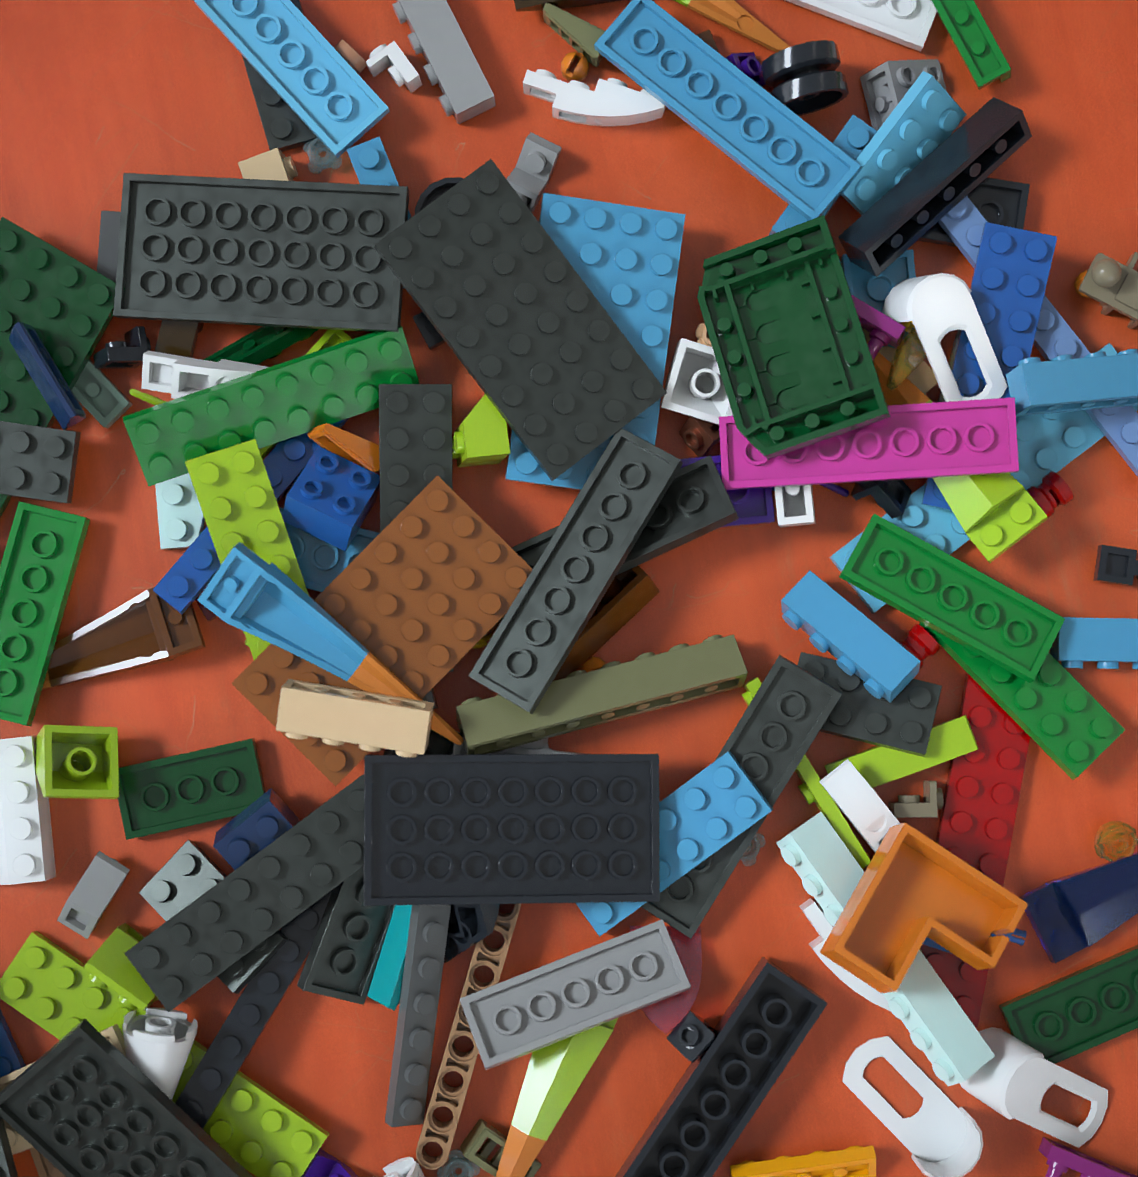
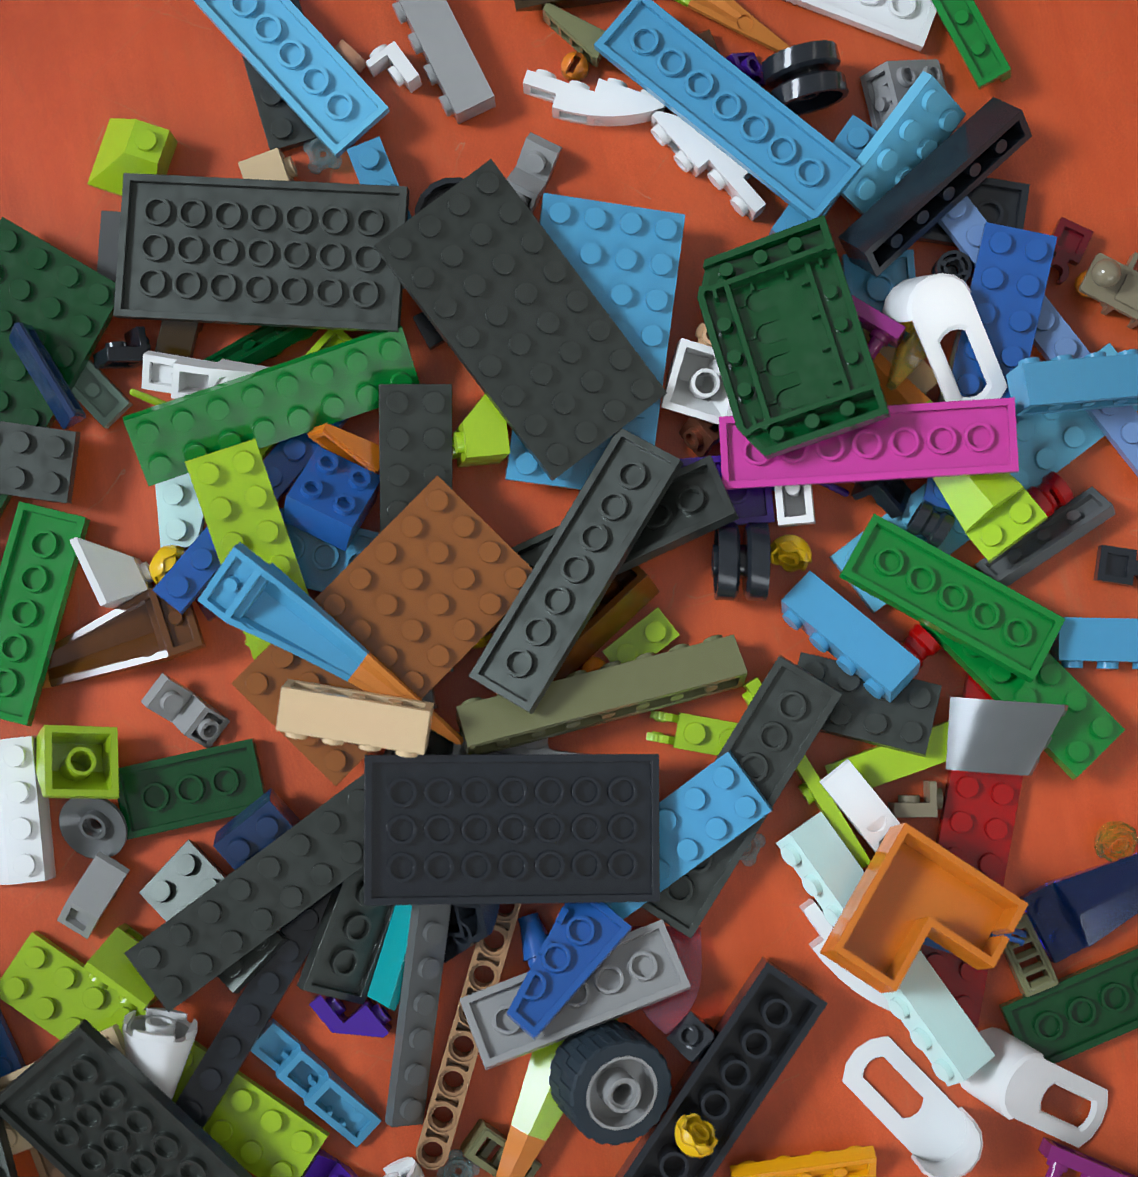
none -> dark grey dish [59,798,128,859]
none -> white slope [70,537,154,609]
none -> lime slope [87,118,178,196]
none -> light grey slope [141,673,230,748]
none -> yellow plate [149,545,184,584]
none -> dark azure slope [251,1018,382,1147]
none -> dark purple slope [309,994,392,1038]
none -> blue wing [507,902,632,1040]
none -> blue cone [518,912,549,969]
none -> black wheel [549,1019,672,1146]
none -> lime plate [602,607,680,664]
none -> lime hinge [646,710,738,756]
none -> white slope [650,111,766,221]
none -> yellow plate [675,1113,718,1158]
none -> black wheel [711,522,770,601]
none -> yellow plate [770,534,812,572]
none -> black wheel [906,499,956,548]
none -> black wheel [930,250,972,282]
none -> dark grey slope [946,697,1068,776]
none -> dark grey plate [975,487,1116,586]
none -> olive slope [1003,913,1059,997]
none -> dark red plate [1051,217,1094,285]

